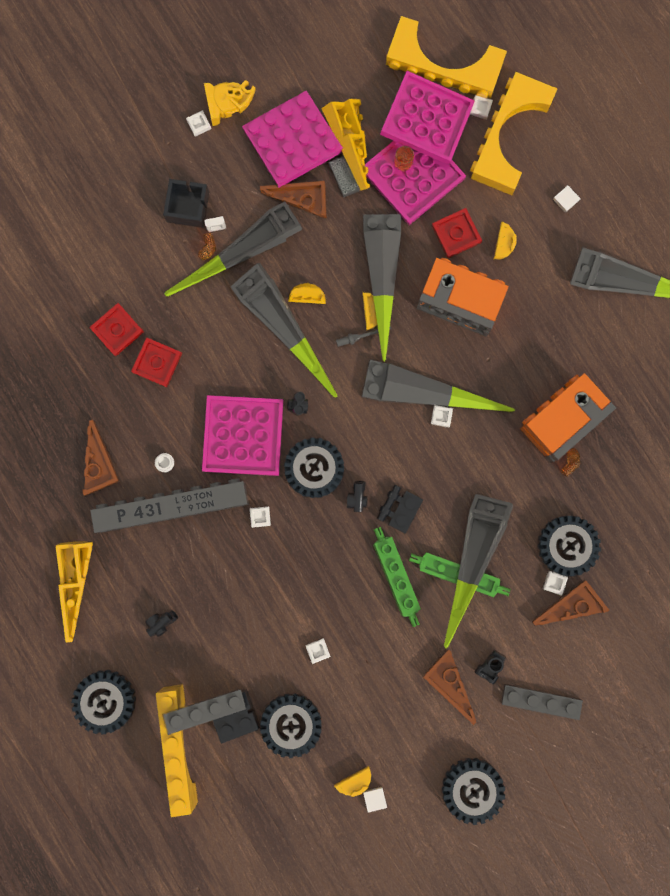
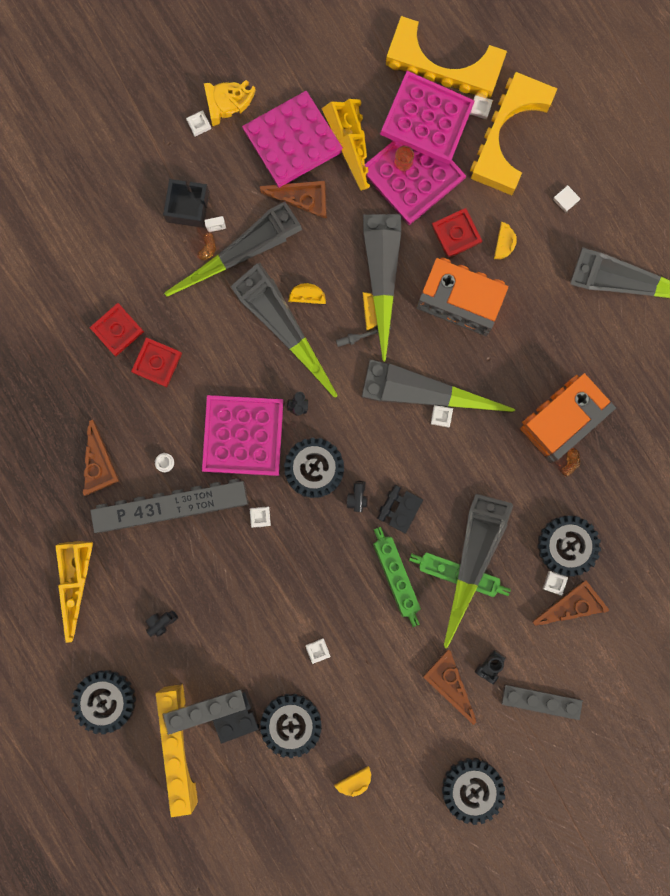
tile [329,156,360,198] -> none
white tile [363,787,387,812] -> none

